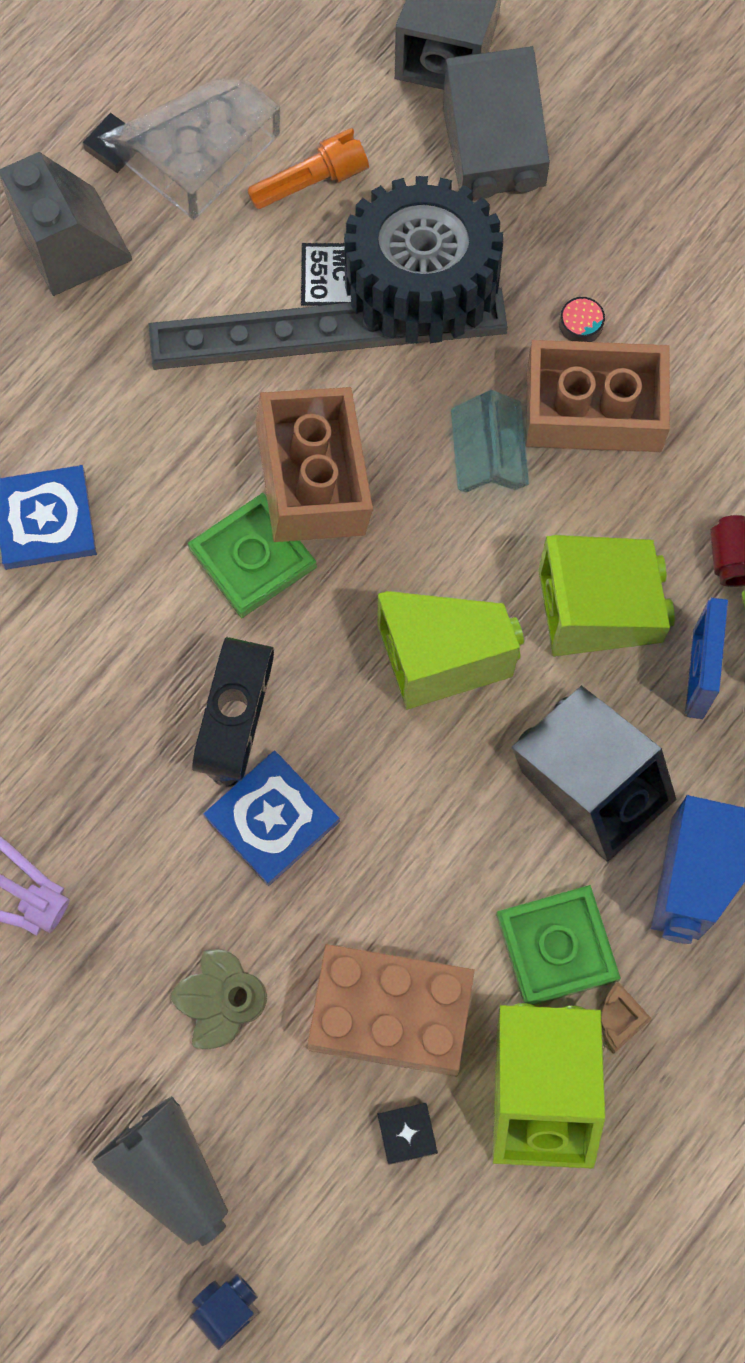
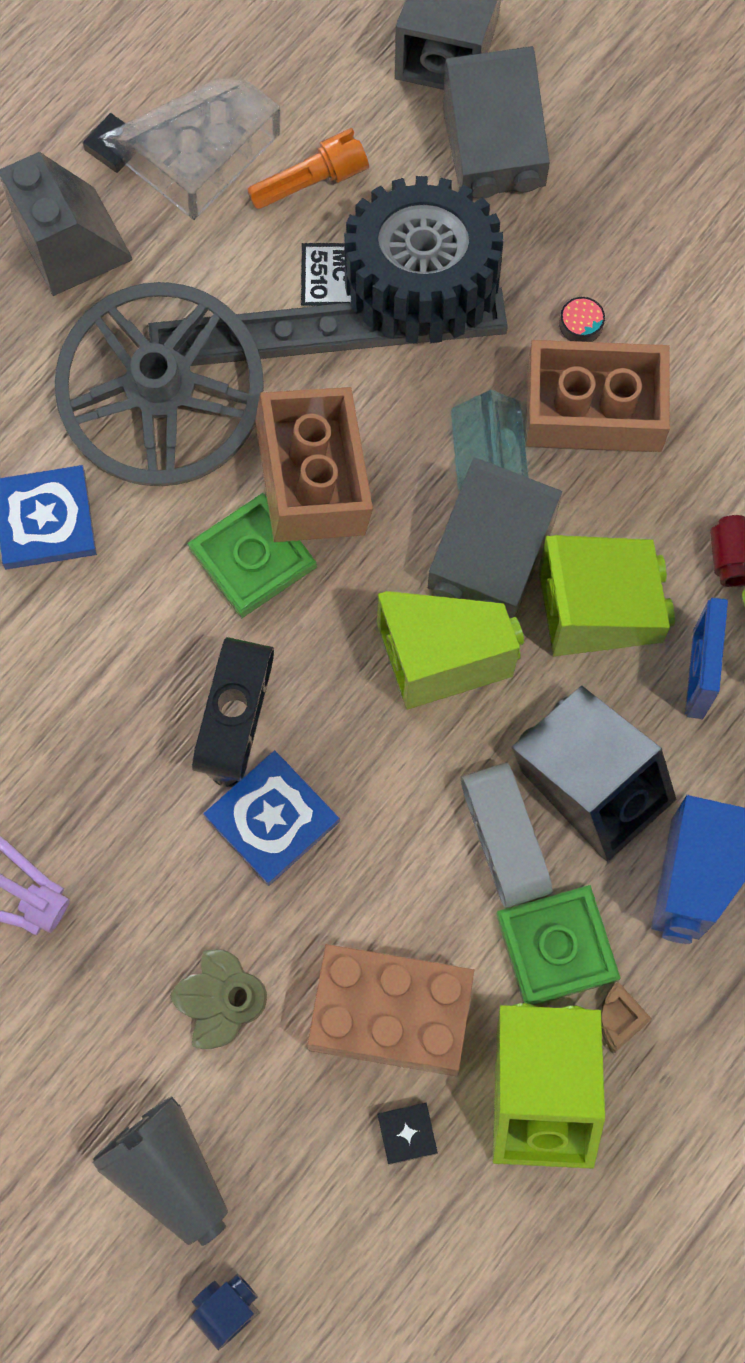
none -> dark grey wheel [55,282,264,486]
none -> dark grey slope [427,457,562,618]
none -> light grey beam [460,762,553,908]

